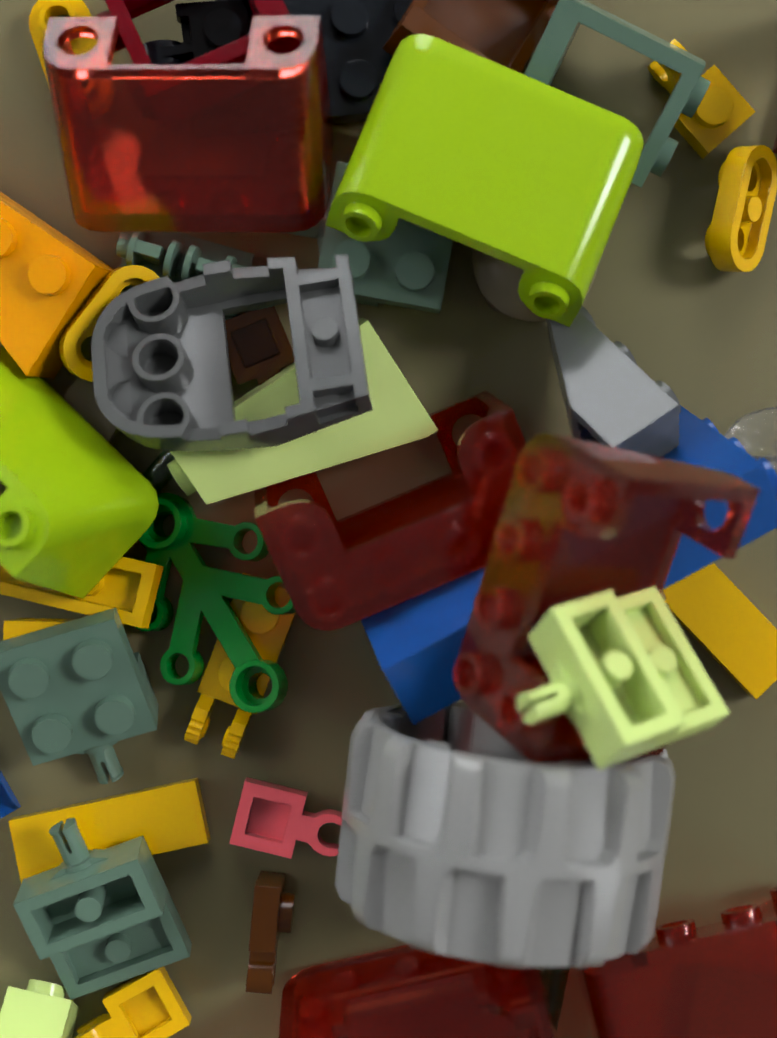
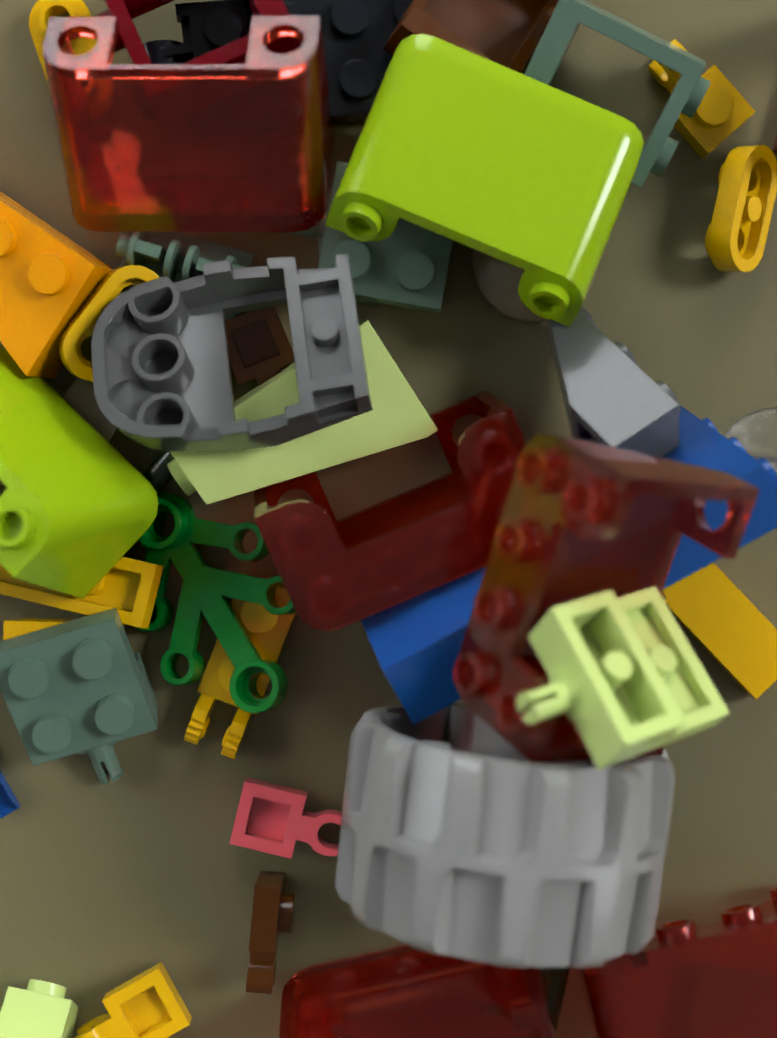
yellow tile [8,777,211,884] -> none
sand green plate [13,818,192,1000] -> none

